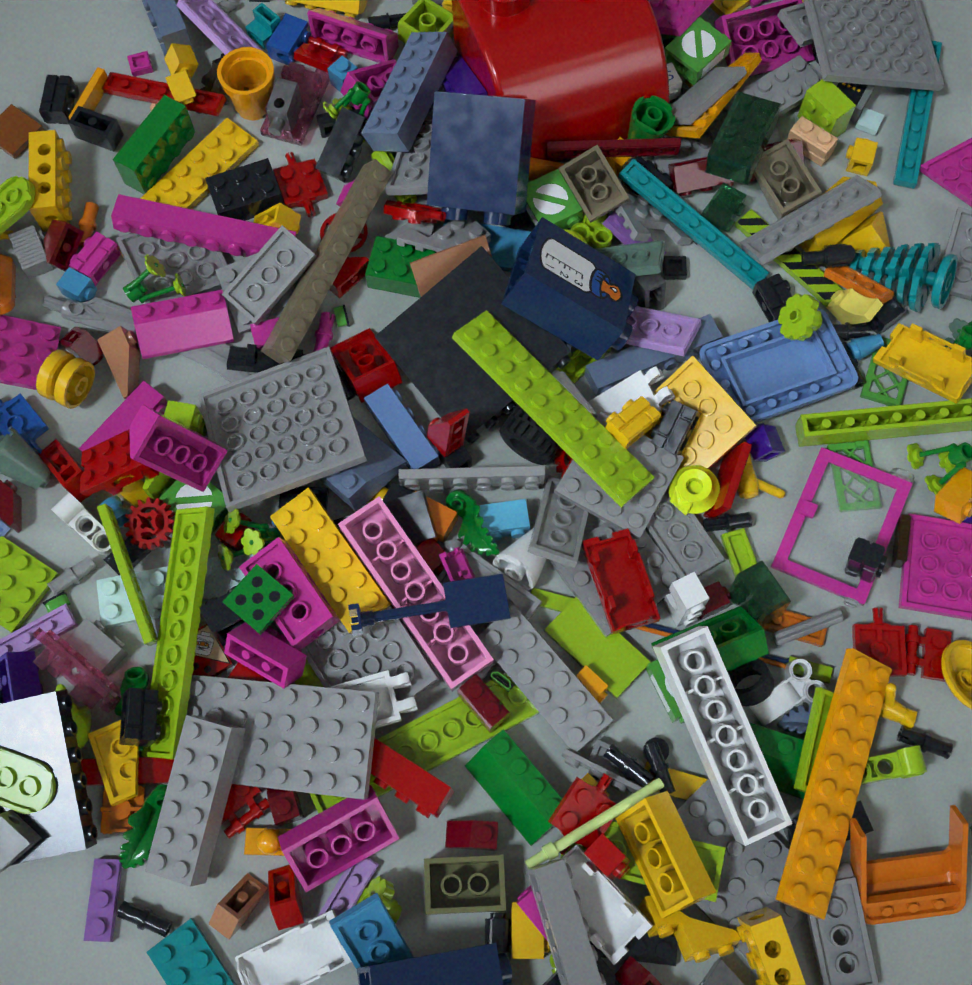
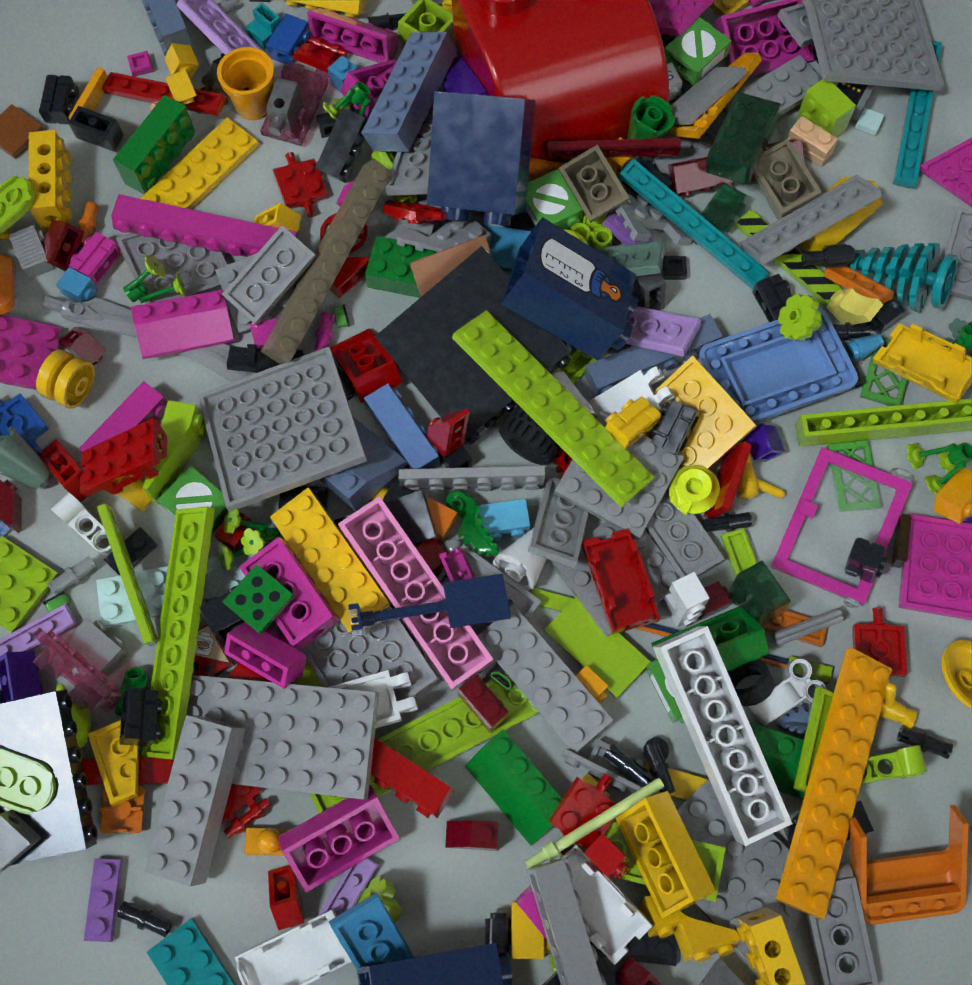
nougat slope [97,326,140,399] -> none
dark azure wheel [100,496,130,528] -> none
green plant [119,784,167,869] -> none
red gear [124,497,176,551] -> none
dark pink slope [130,404,228,492] -> none
black brick [205,158,284,221] -> none
nougat slope [209,873,268,940] -> none
dark red slope [266,788,304,827] -> none
olive brick [424,855,506,915] -> none
yellow slope [837,211,890,257] -> none
yellow brick [845,137,878,176] -> none
red plate [905,625,952,682] -> none

